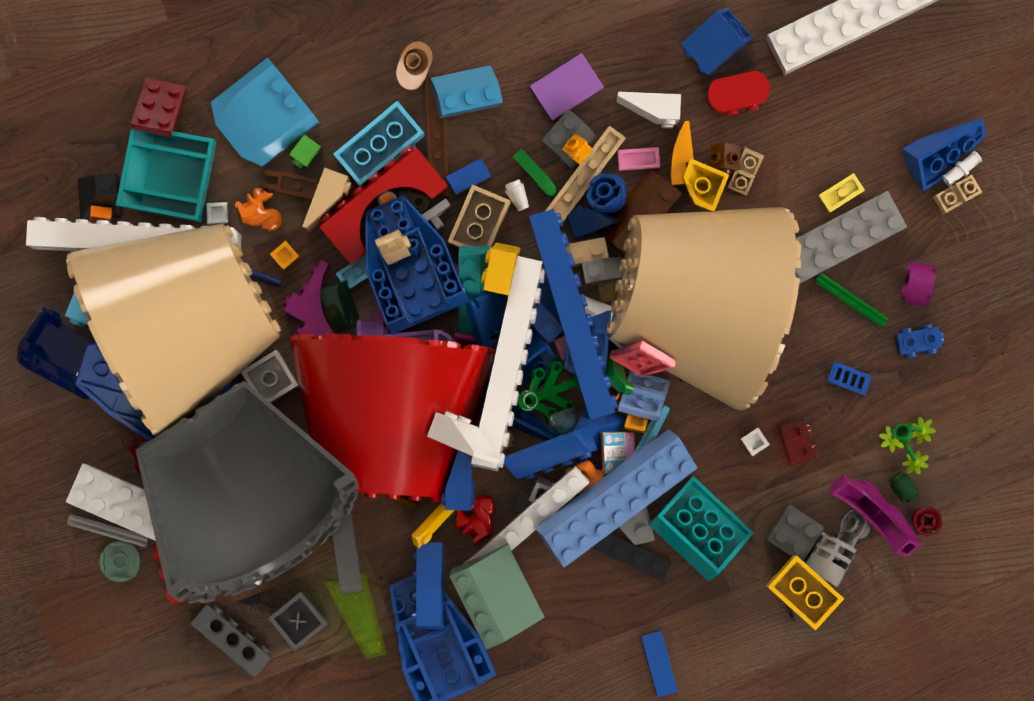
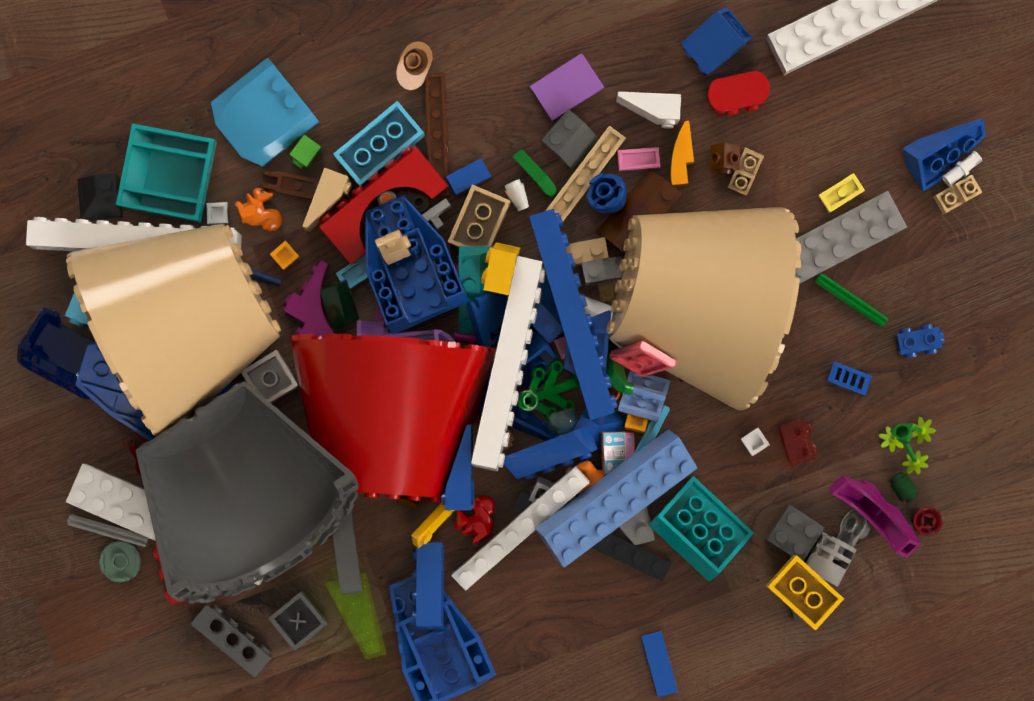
orange slope [89,205,112,223] -> none
dark red plate [131,78,186,137] -> none
white slope [427,411,501,464] -> none
dark azure slope [430,65,503,119] -> none
sand green slope [449,544,544,650] -> none
light orange bracket [562,133,593,165] -> none
dark blue slope [567,205,619,239] -> none
yellow slope [683,159,729,212] -> none
magenta brick [900,262,938,308] -> none

